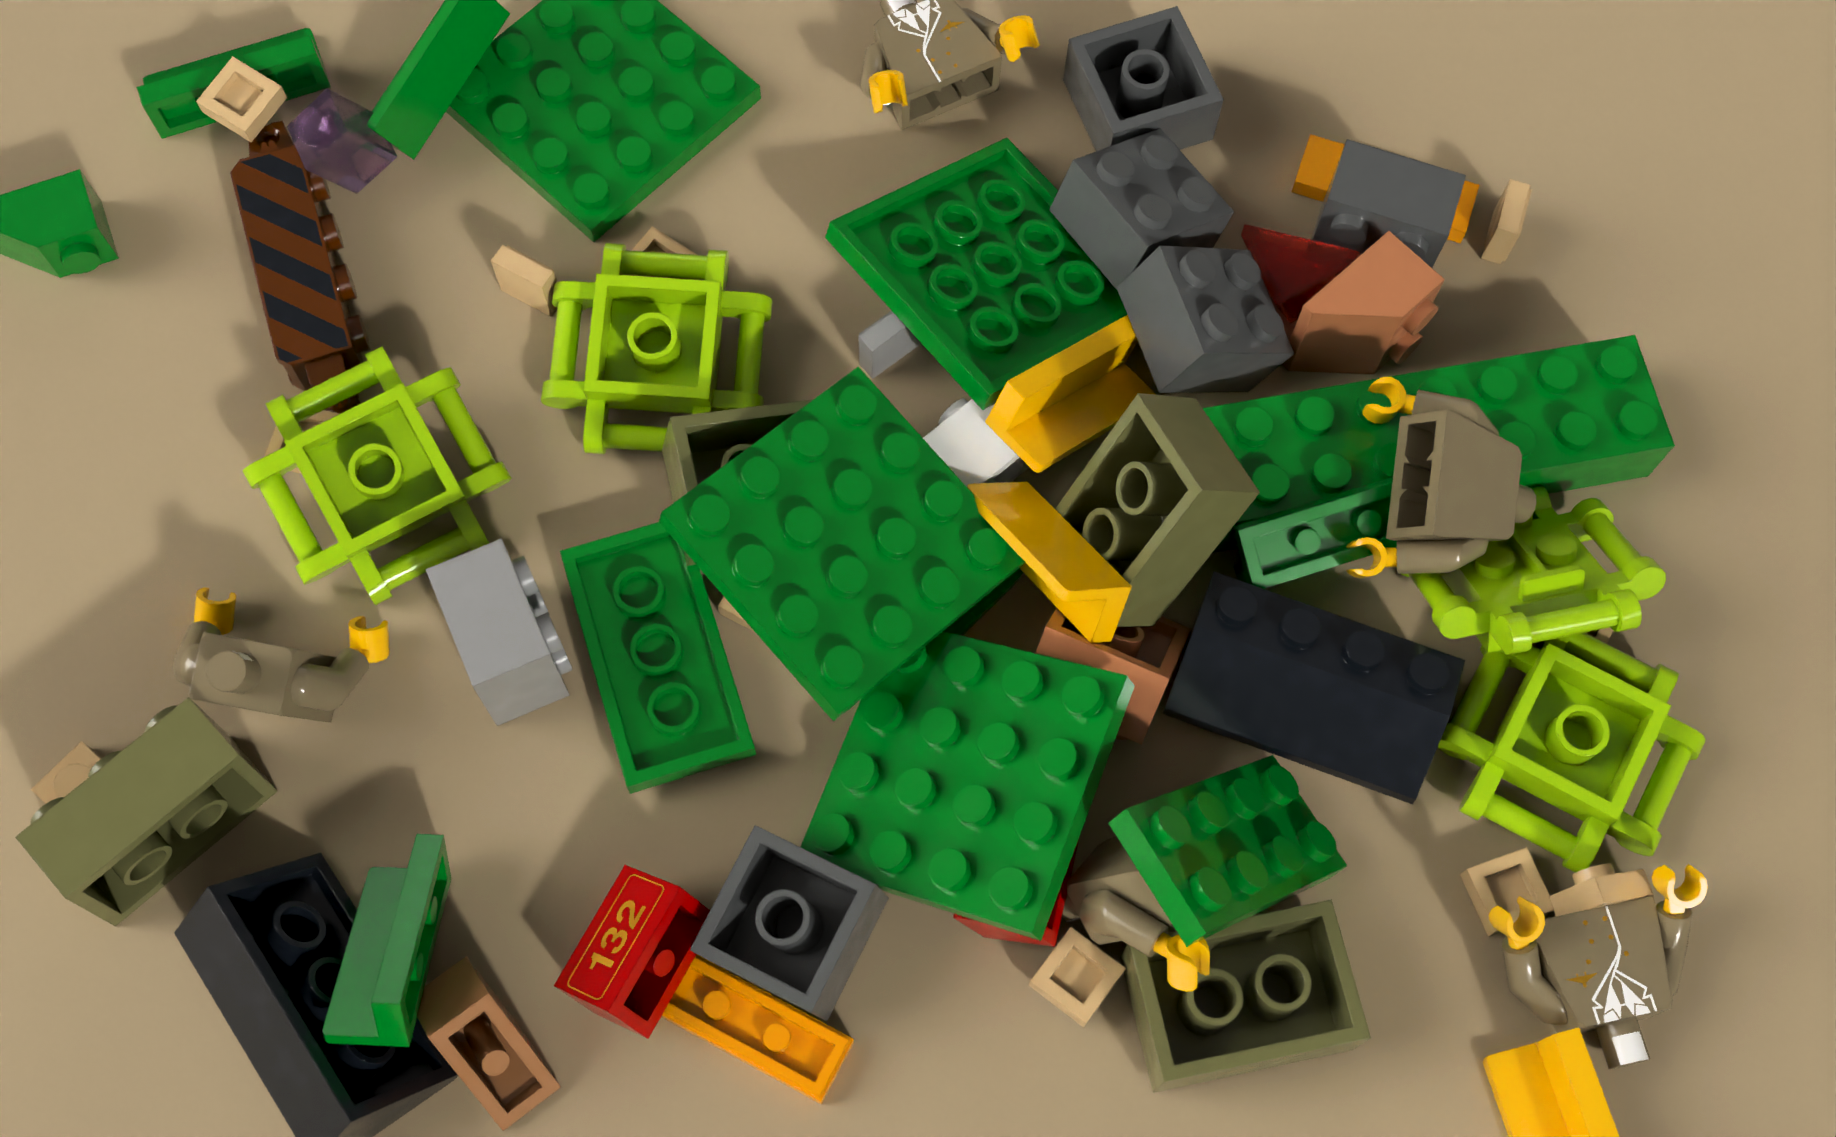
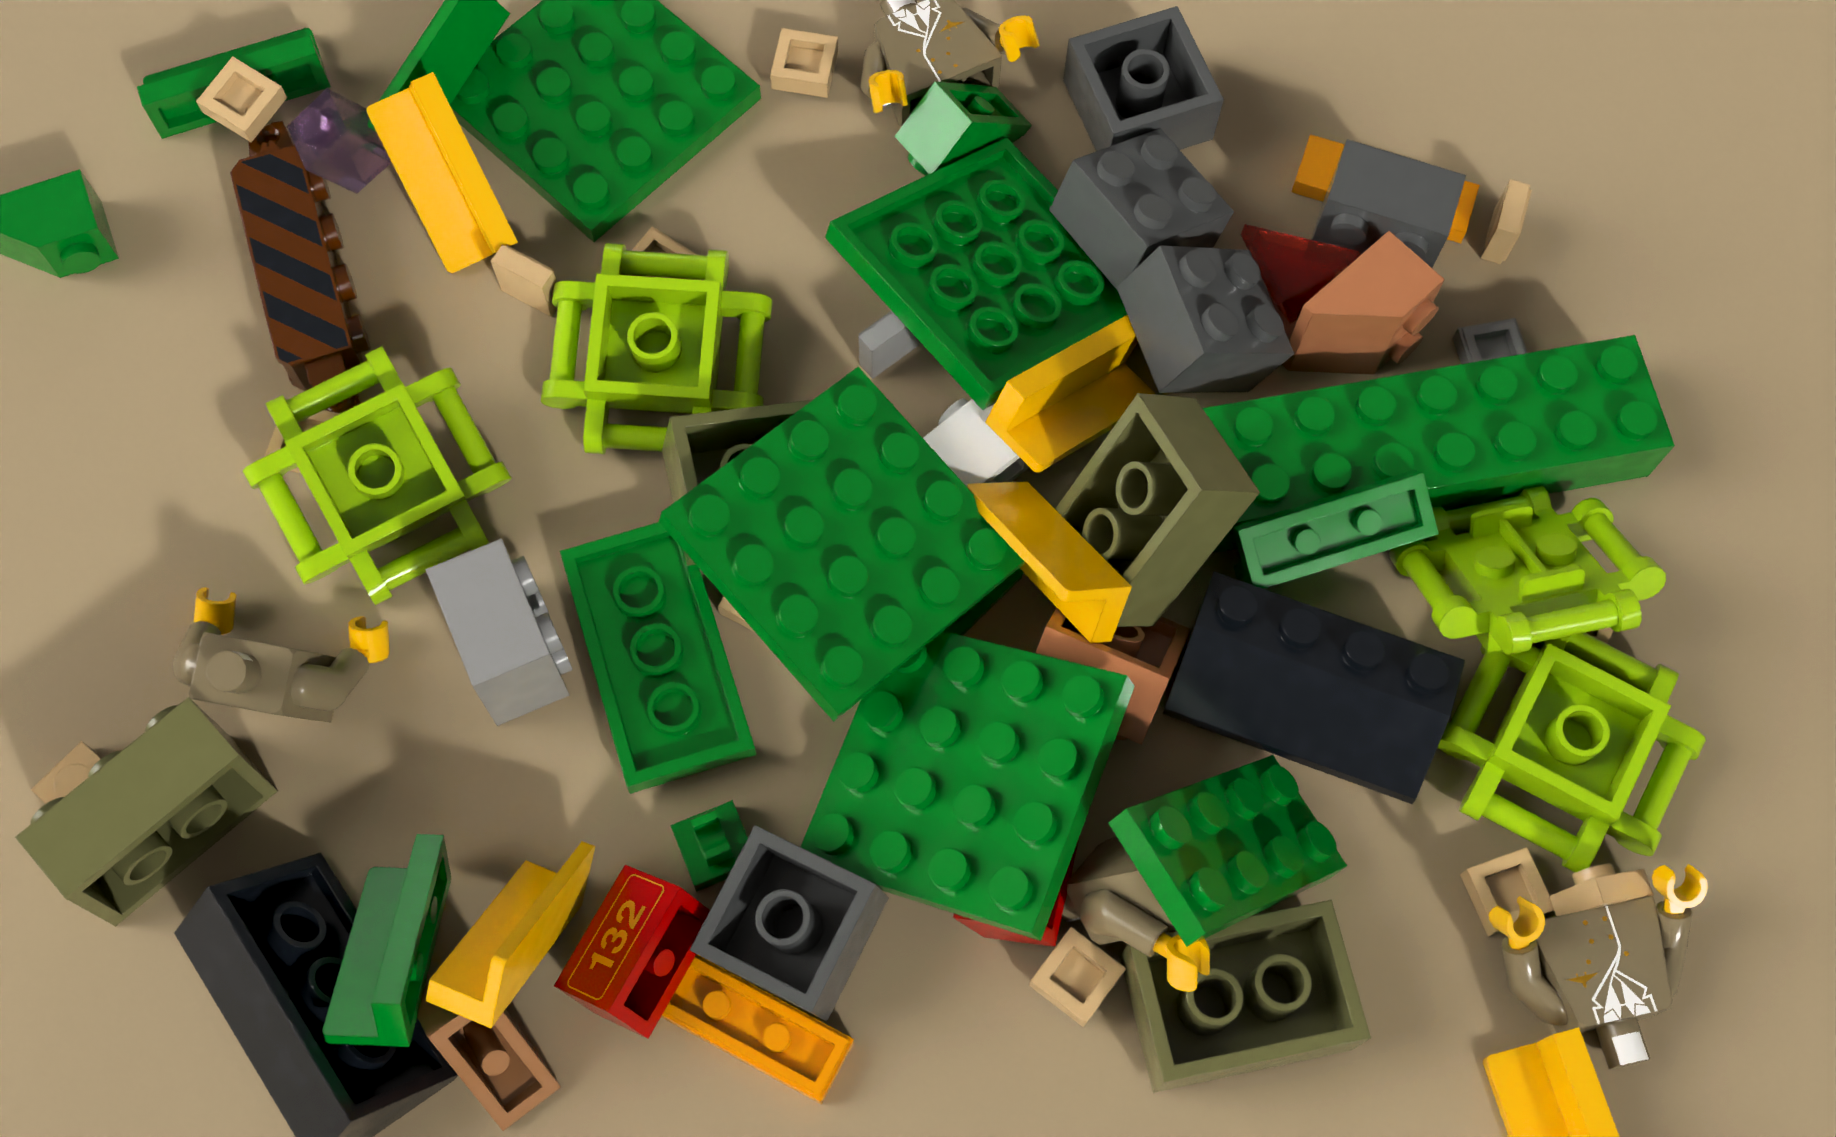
dark tan torso [1346,377,1536,578] -> none
none -> yellow panel [367,72,518,273]
none -> yellow panel [426,841,595,1028]
none -> green tile [670,800,748,892]
none -> tan plate [770,28,838,98]
none -> green slope [894,81,1032,176]
none -> light grey tile [1453,318,1527,364]

